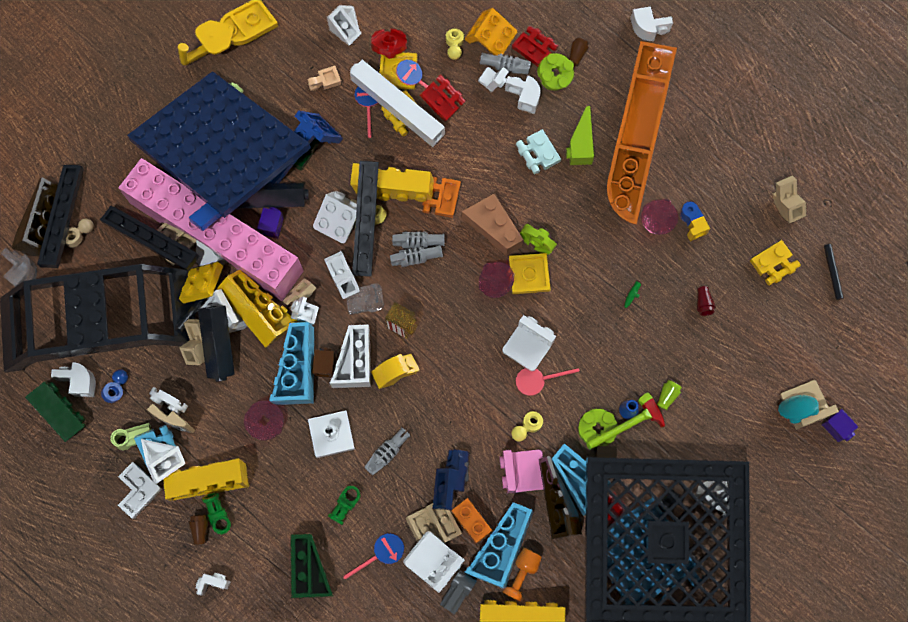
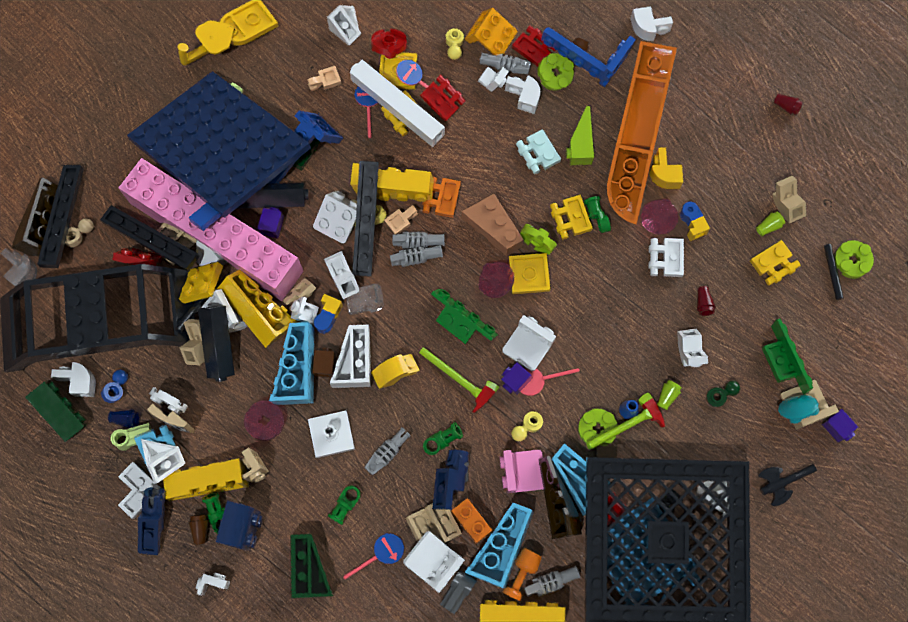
clear yellow brick [385,302,417,339] -> none
green helmet [624,281,641,308] -> none
none -> clear blue cone [108,409,140,428]
none -> red plate [112,248,162,266]
none -> dark blue plate [138,487,165,556]
none -> dark blue brick [216,501,263,551]
none -> tan bracket [242,448,269,483]
none -> leg [314,294,343,334]
none -> light nougat plate [384,205,418,235]
none -> lime piece [419,347,499,413]
none -> green connector [423,422,463,455]
none -> green bracket [431,289,498,344]
none -> dark purple brick [501,362,532,395]
none -> light grey hinge [524,566,580,597]
none -> blue bracket [541,27,636,87]
none -> yellow plate [550,195,593,240]
none -> green connector [584,196,611,233]
none -> yellow brick [649,148,683,189]
none -> white plate [649,238,684,277]
none -> white brick [677,329,708,367]
none -> dark green plate [706,381,741,408]
none -> lime cone [756,211,785,237]
none -> black piece [758,464,817,506]
none -> green bracket [762,319,813,395]
none -> dark red cone [774,93,803,115]
none -> lime plate [834,241,874,279]

